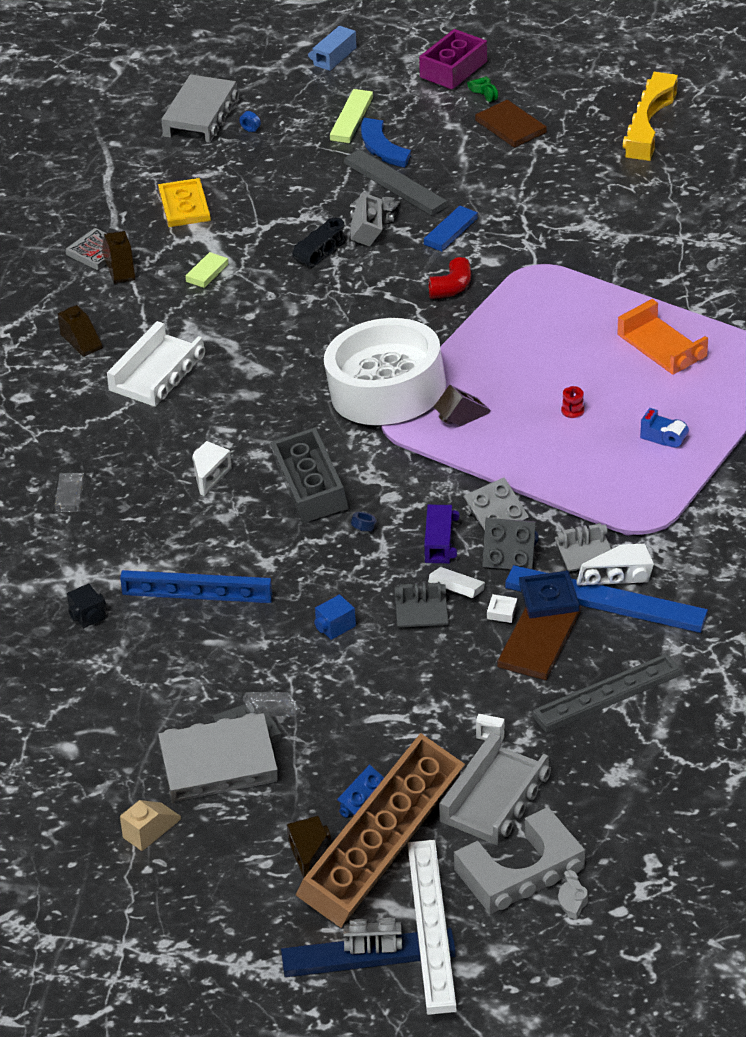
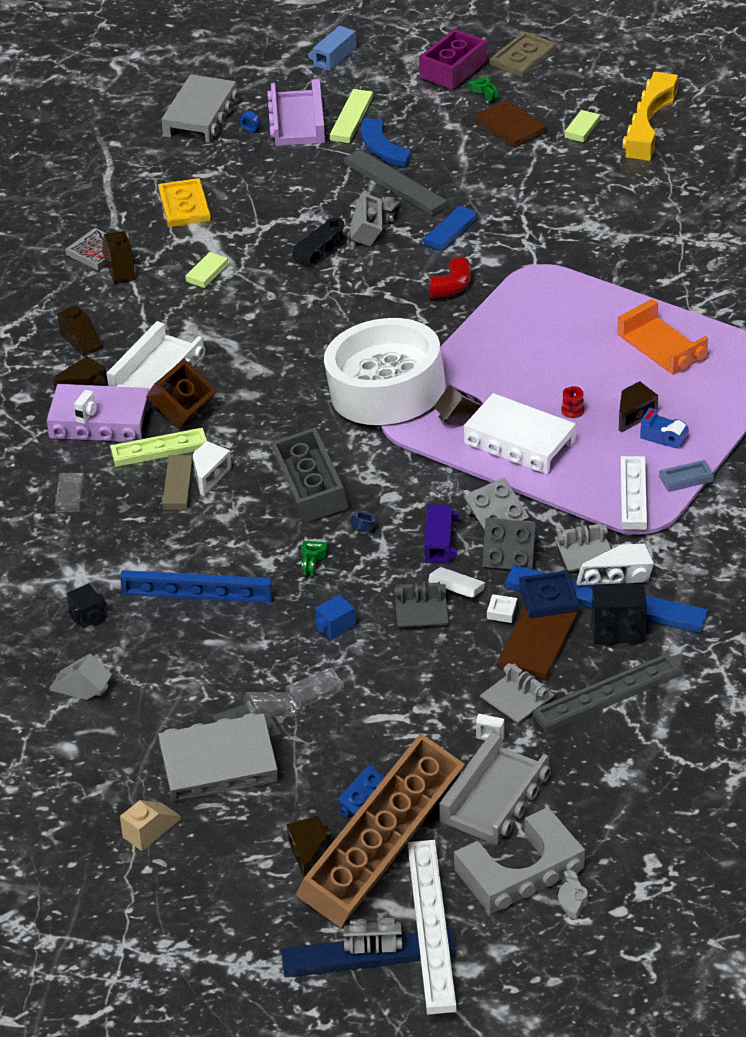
none -> lavender panel [47,384,151,442]
none -> light grey slope [50,654,112,700]
none -> dark brown slope [53,356,108,392]
none -> white plate [74,390,97,424]
none -> yellowish green tile [110,428,207,467]
none -> reddish brown brick [146,358,217,429]
none -> dark tan tile [162,455,193,510]
none -> lavender panel [267,79,325,146]
none -> clear tile [285,667,344,709]
none -> green piece [301,541,328,576]
none -> white panel [464,393,576,474]
none -> light grey hinge [480,663,554,724]
none -> dark tan tile [490,31,557,77]
none -> yellowish green tile [565,110,600,142]
none -> black brick [591,584,647,645]
none -> dark brown slope [619,381,658,433]
none -> white plate [620,456,647,530]
none -> sand blue tile [659,460,714,492]

